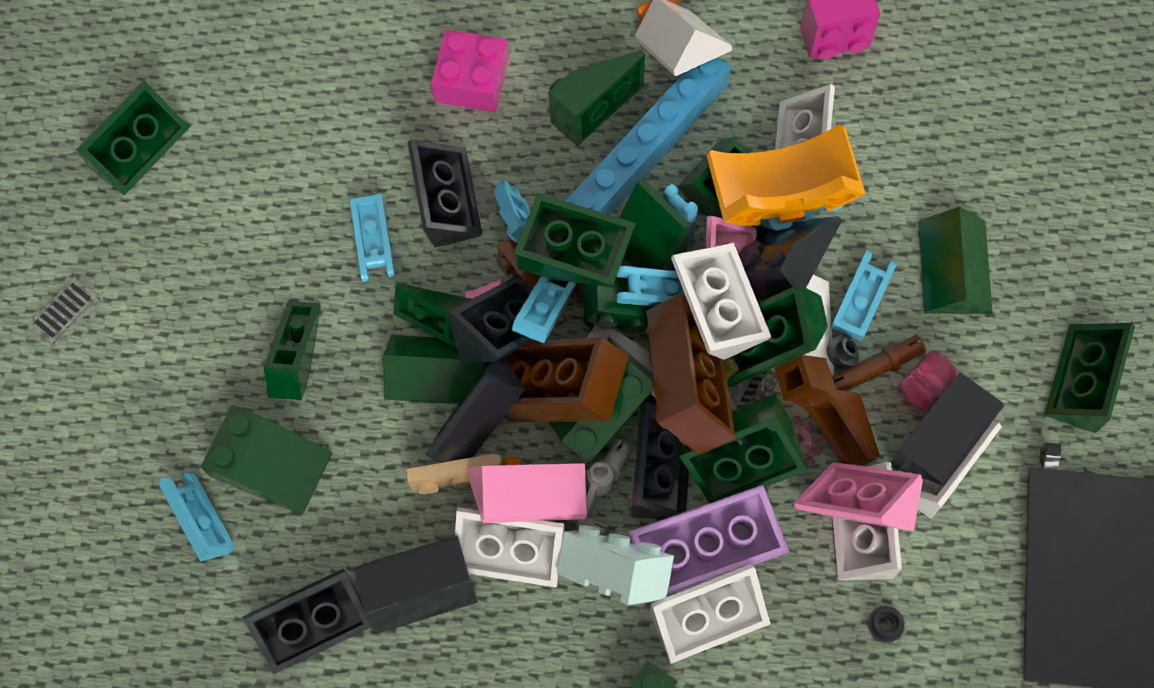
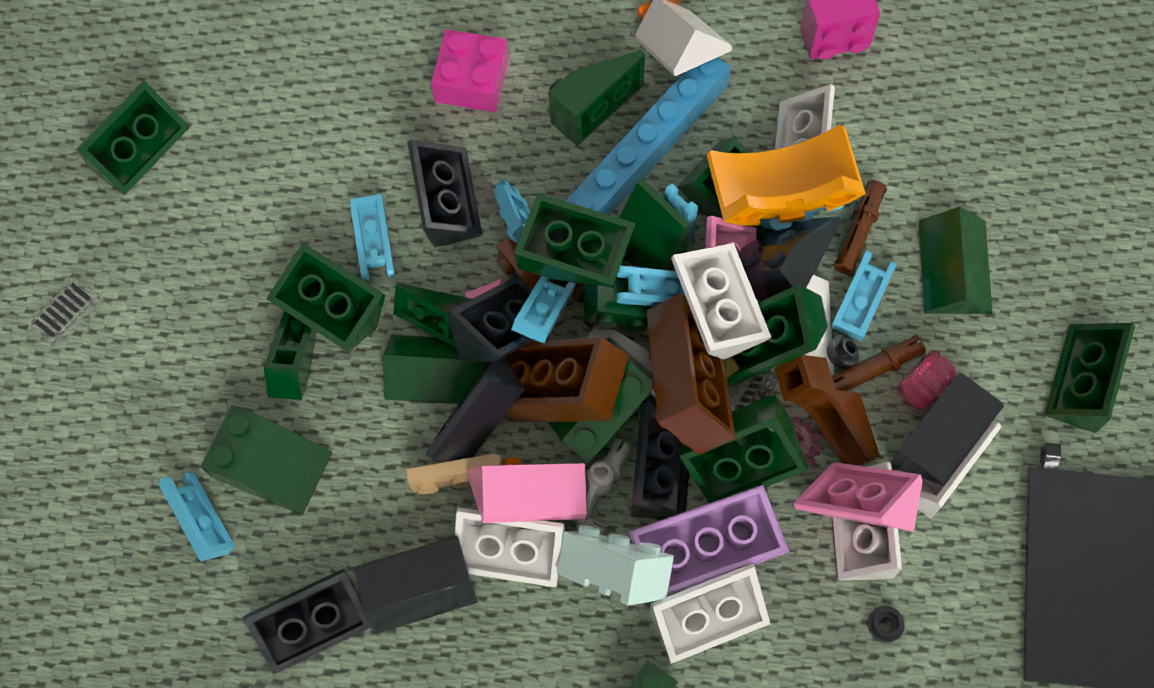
none -> dark green slope [266,243,386,352]
none -> reddish brown pin [833,180,887,275]

